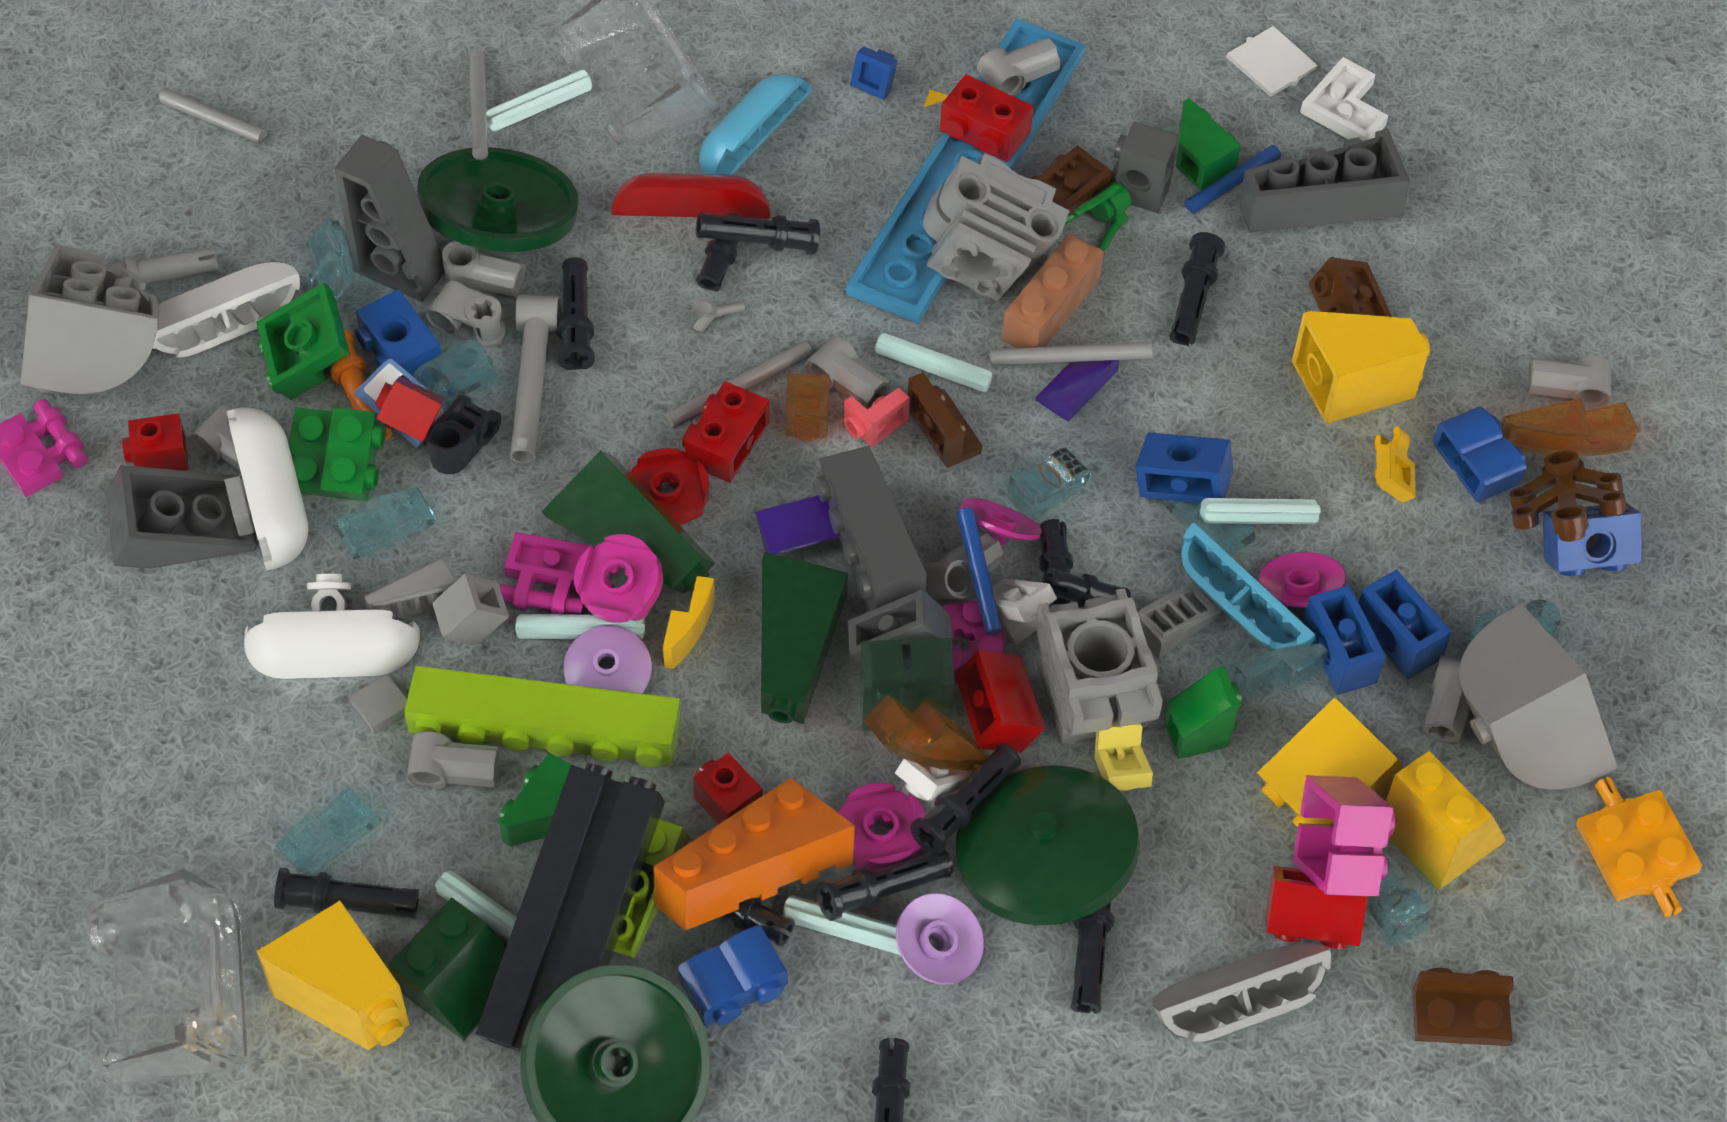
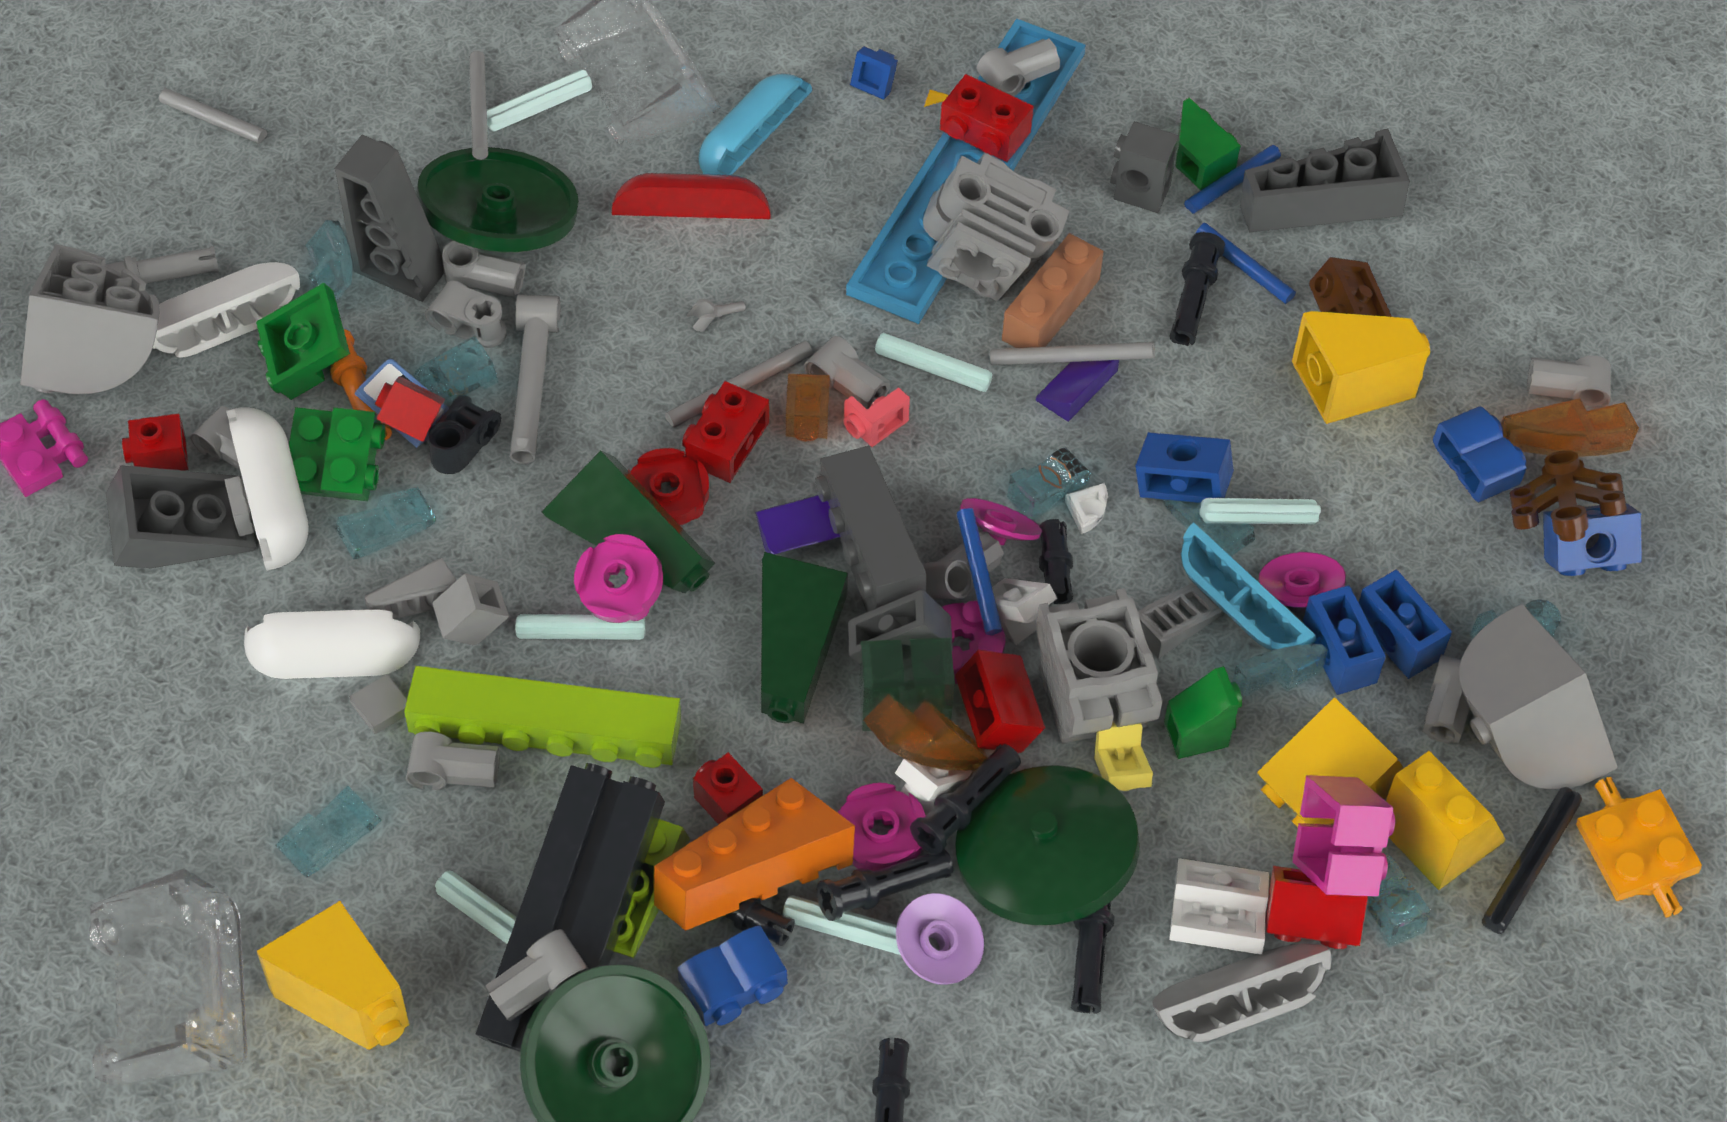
black pin [274,868,420,919] -> none
white plate [307,574,351,611] -> none
blue brick [355,289,444,380] -> none
dark green slope [388,897,506,1041] -> none
green slope [498,753,574,846] -> none
dark pink plate [499,532,595,615] -> none
black pin [558,257,595,370] -> none
lavender dish [563,626,652,694] -> none
yellow slope [663,576,715,669] -> none
black pin [695,212,820,255] -> none
black pin [696,213,740,292] -> none
reddish brown bracket [908,372,982,468] -> none
reddish brown bracket [1030,145,1113,217] -> none
black pin [1042,568,1131,609] -> none
green plant [1065,182,1131,251] -> none
white piece [1226,26,1318,97] -> none
white plate [1300,57,1388,141] -> none
yellow plate [1374,426,1416,502] -> none
reddish brown bracket [1412,968,1514,1046] -> none
none -> light grey piece [485,929,589,1021]
none -> white tile [1065,483,1108,534]
none -> white slope [1169,858,1269,955]
none -> blue bar [1196,223,1296,304]
none -> black axle [1482,787,1582,934]

